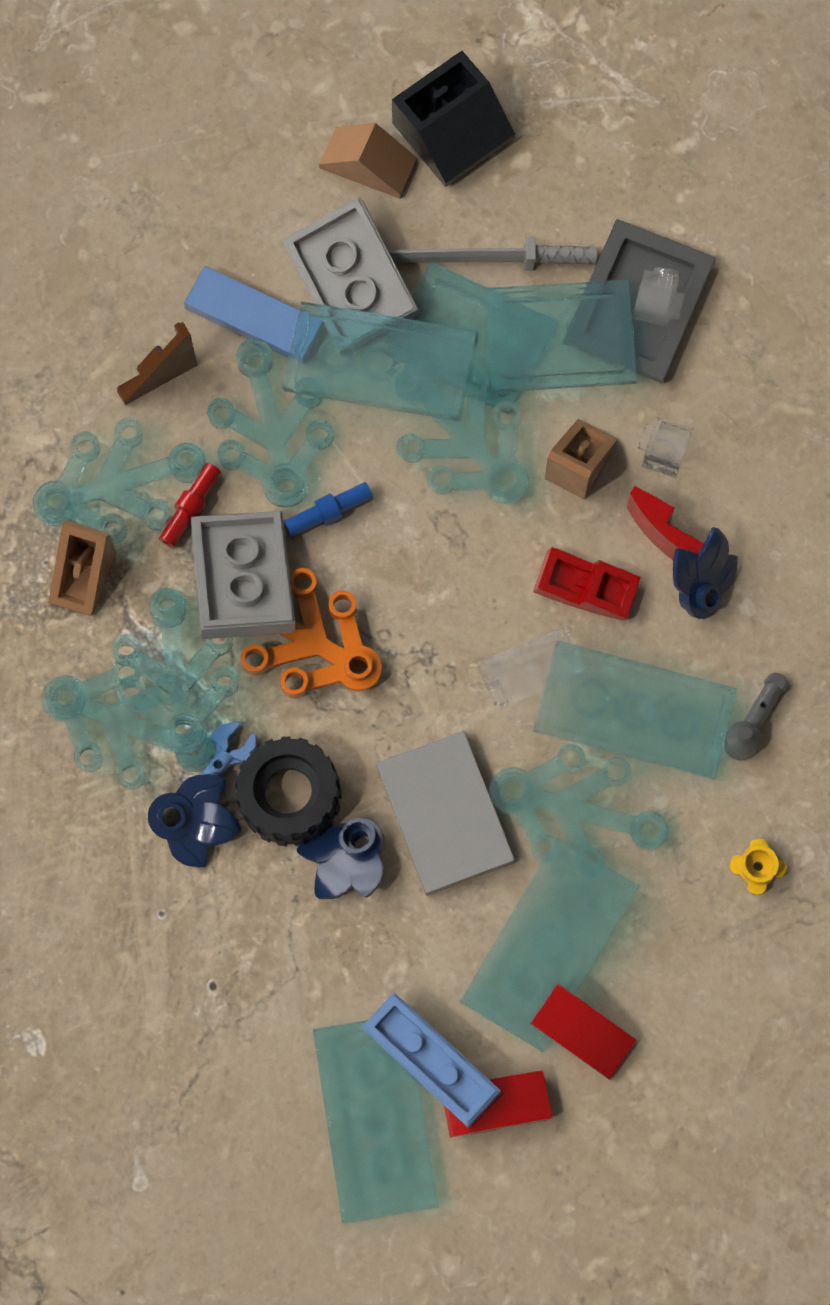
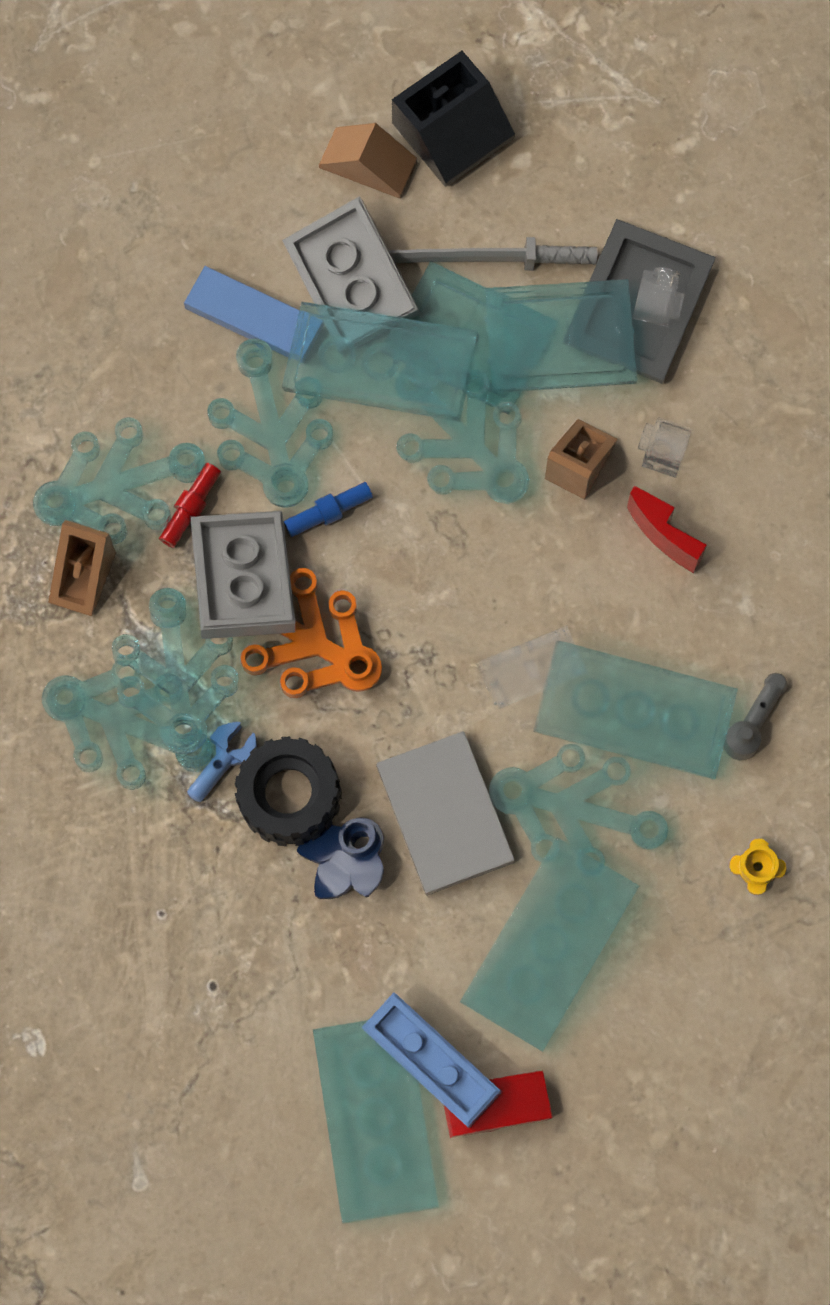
reddish brown tile [117,322,197,405] -> none
dark blue plate [148,774,241,867] -> none
red slope [530,984,636,1079] -> none
red slope [533,547,641,621] -> none
dark blue plate [673,527,738,619] -> none

